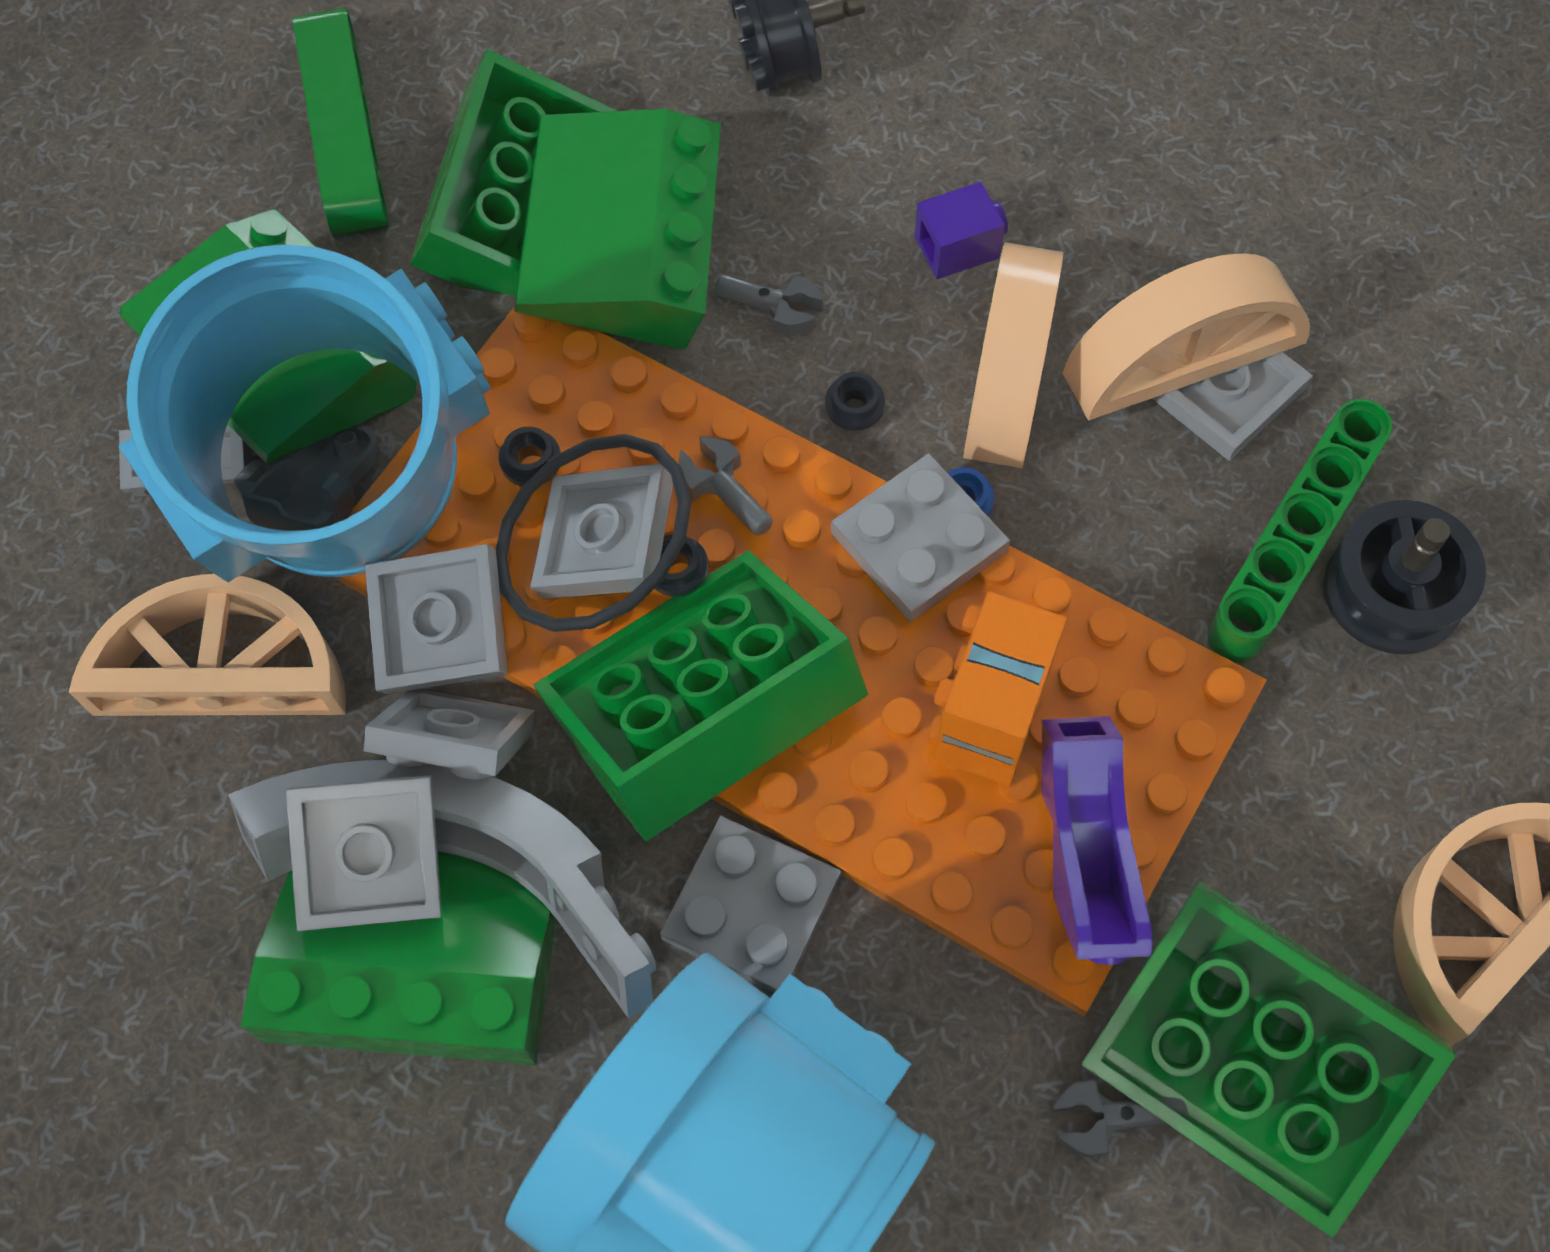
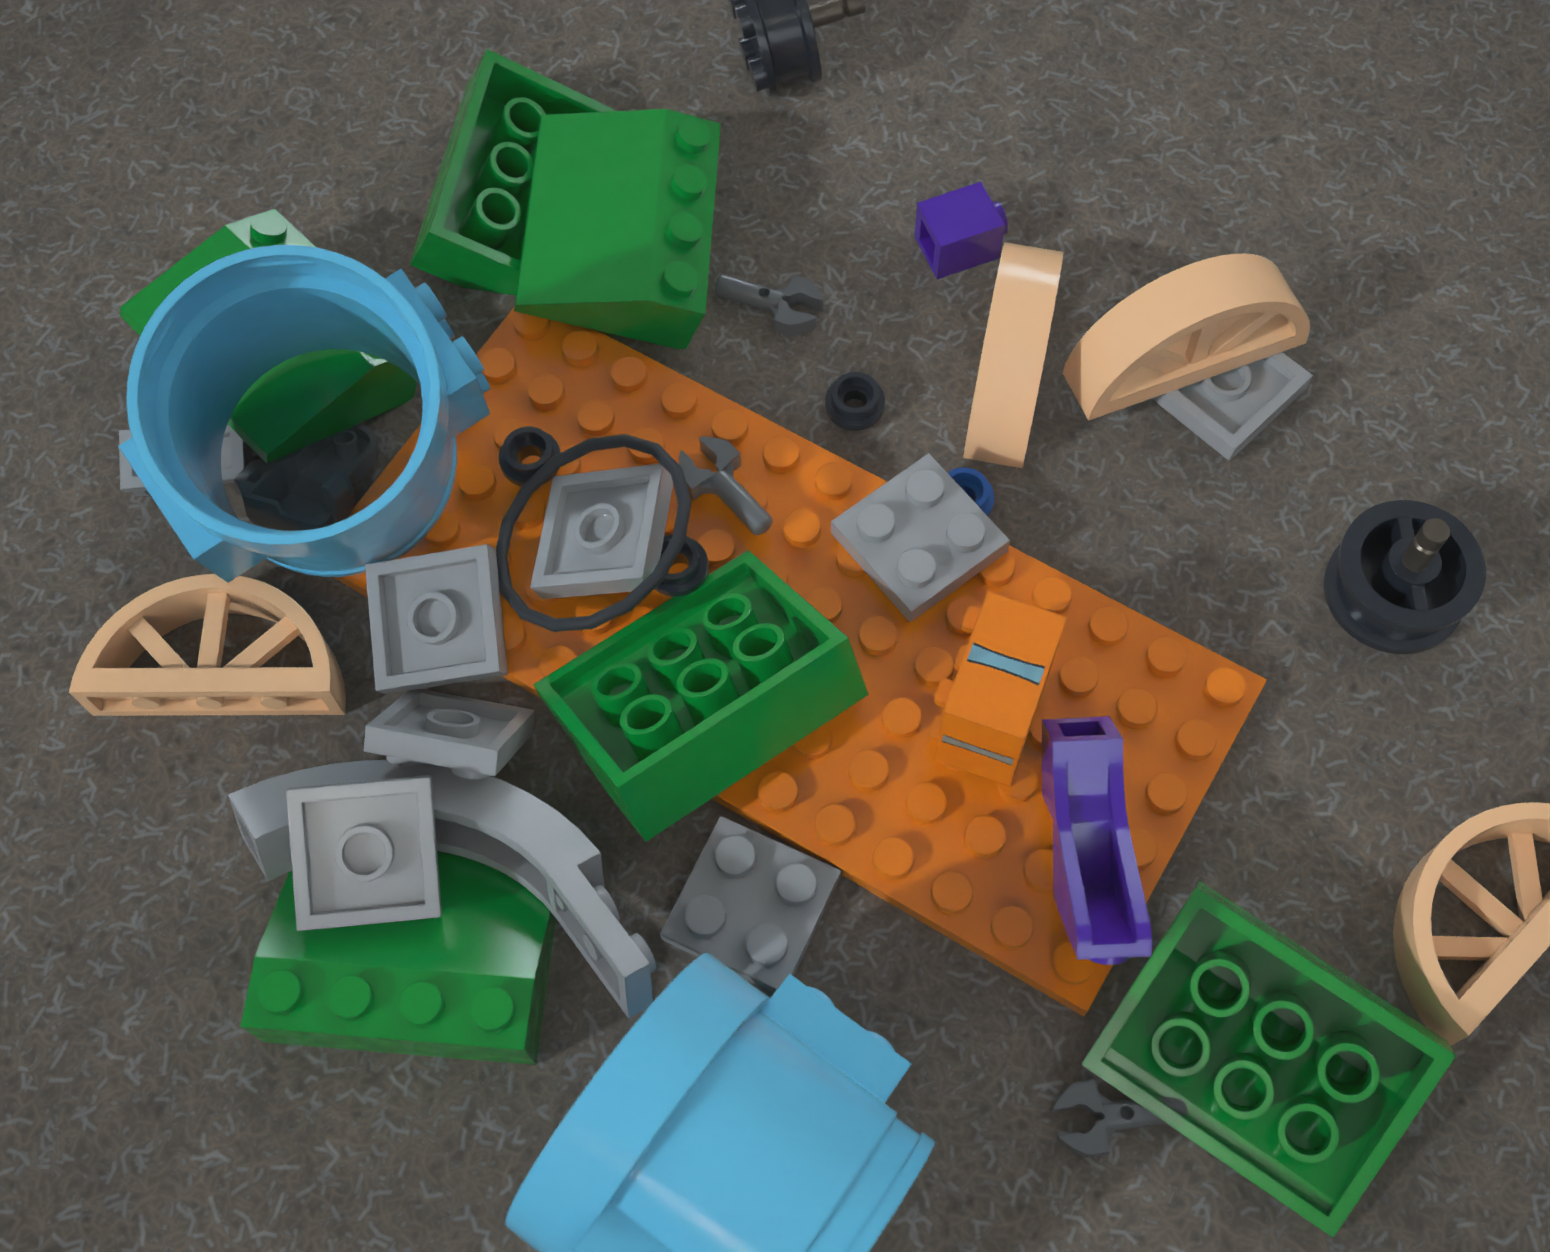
green beam [292,7,389,237] -> none
green beam [1207,399,1393,662] -> none

